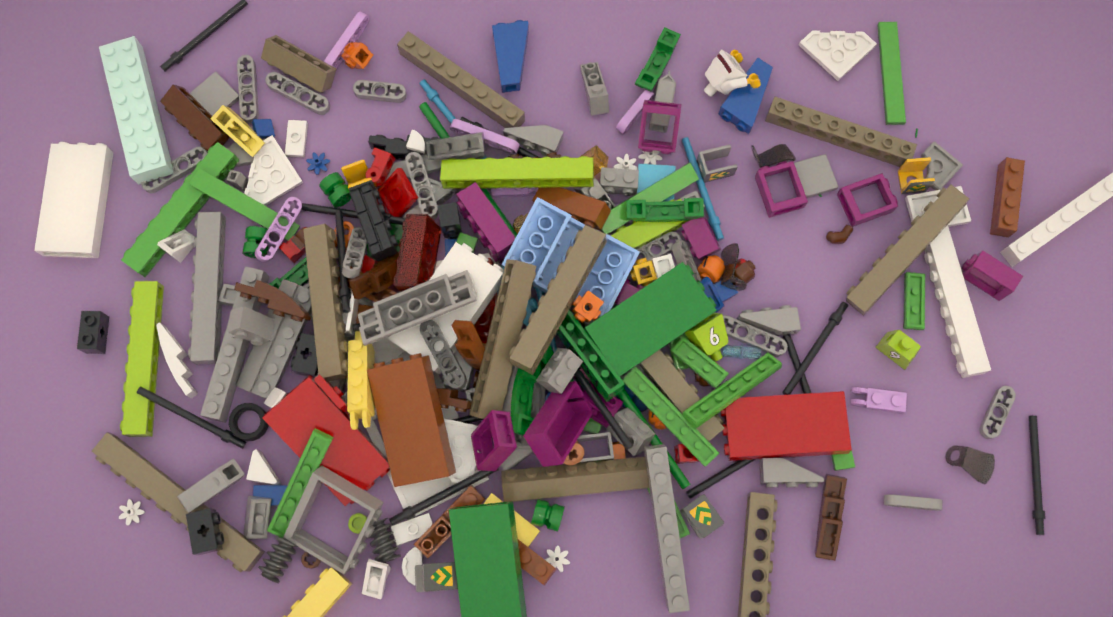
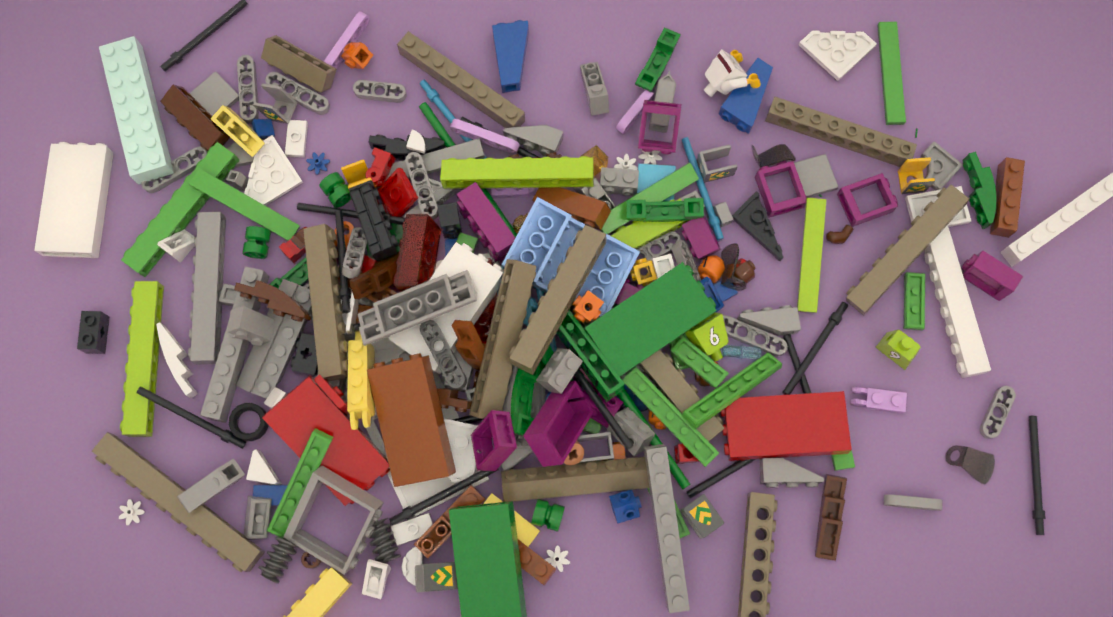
black brick [186,508,224,555] -> none
lavender beam [255,197,302,262] -> none
lime tile [348,513,367,534] -> none
brick [425,132,486,160] -> none
none -> light grey piece [253,83,298,124]
none -> blue brick [609,490,642,524]
none -> light grey piece [713,202,733,227]
none -> black wing [732,191,784,261]
none -> lime tile [797,198,827,313]
none -> green slope [962,151,996,229]

